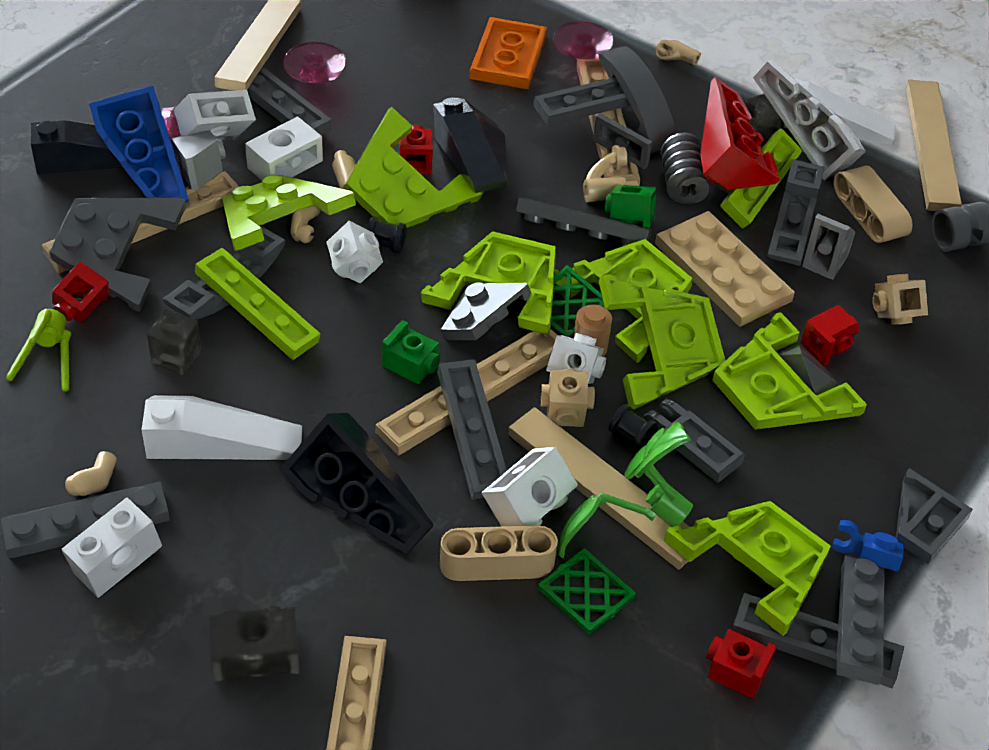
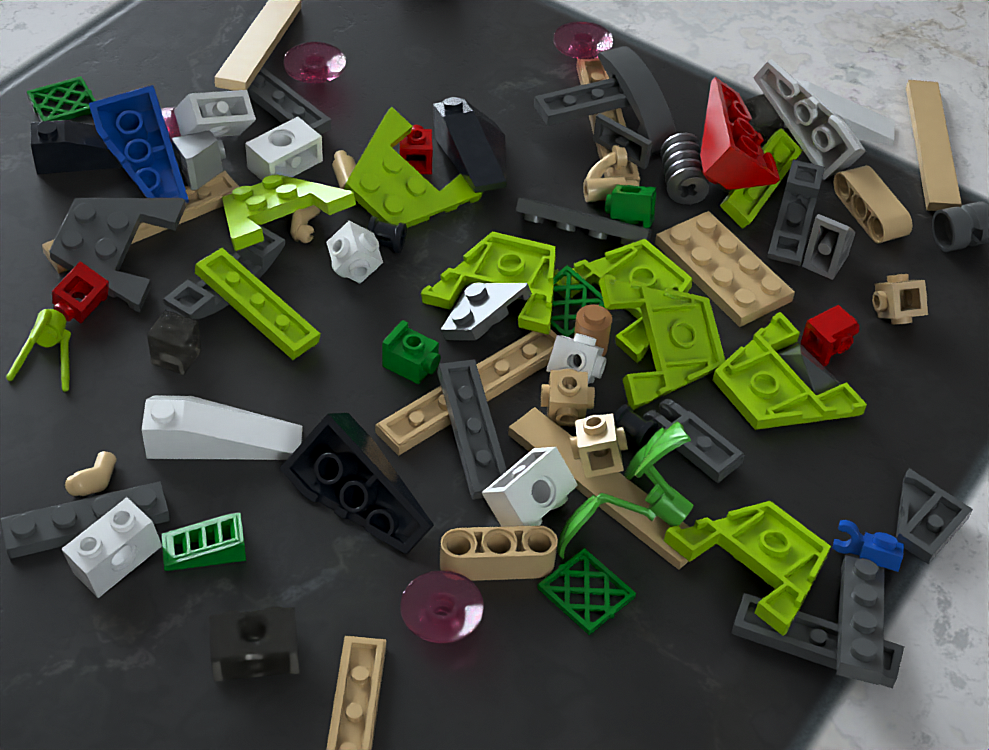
orange tile [469,17,547,90] -> none
tan arm [656,40,701,66] -> none
red brick [706,629,777,700] -> none
none -> green window [27,76,96,122]
none -> green slope [162,513,246,571]
none -> clear pink dish [401,571,484,643]
none -> tan brick [570,413,628,478]

